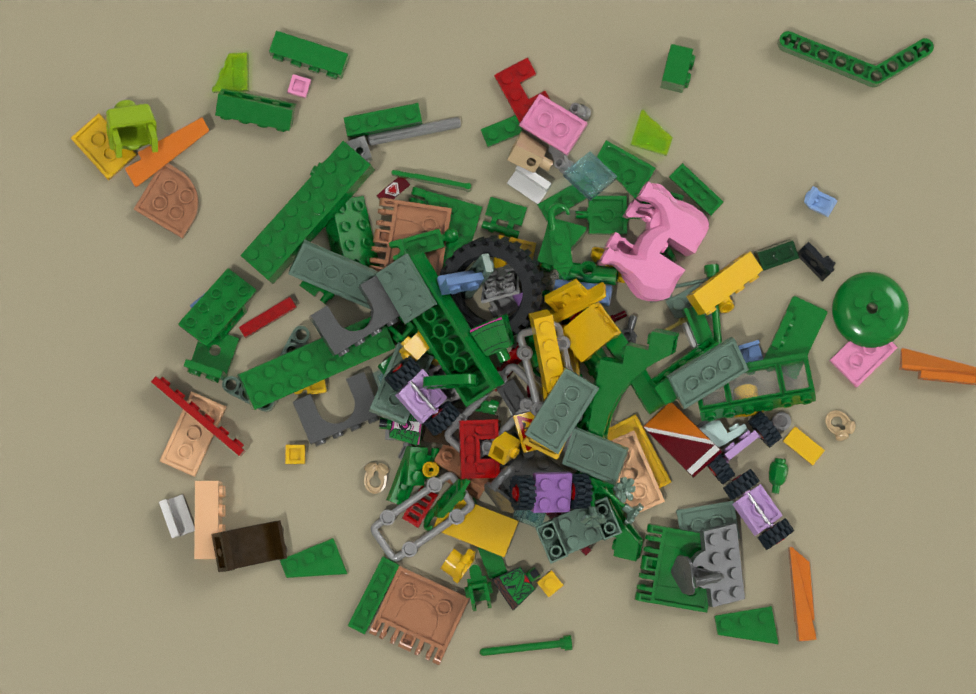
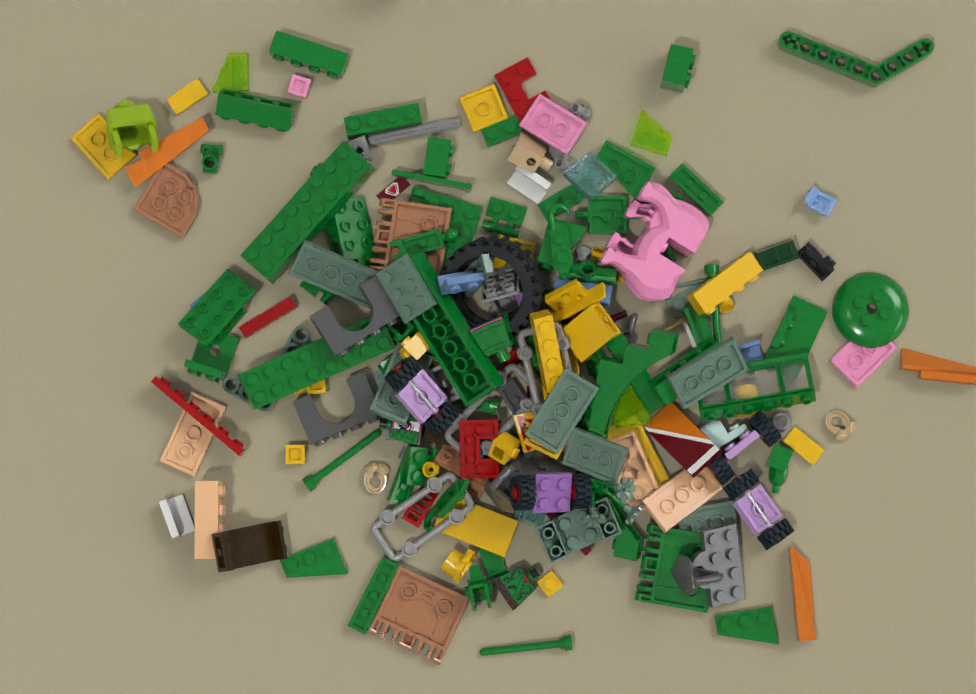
green beam [423,374,476,390] -> none
none -> yellow tile [166,78,208,116]
none -> green plate [200,144,223,175]
none -> green piece [302,429,381,492]
none -> green brick [423,137,454,179]
none -> yellow tile [459,84,508,133]
none -> light grey piece [575,246,591,264]
none -> clear neon green wing [614,387,652,427]
none -> light nougat tile [641,466,723,533]
none -> green panel [765,444,793,472]

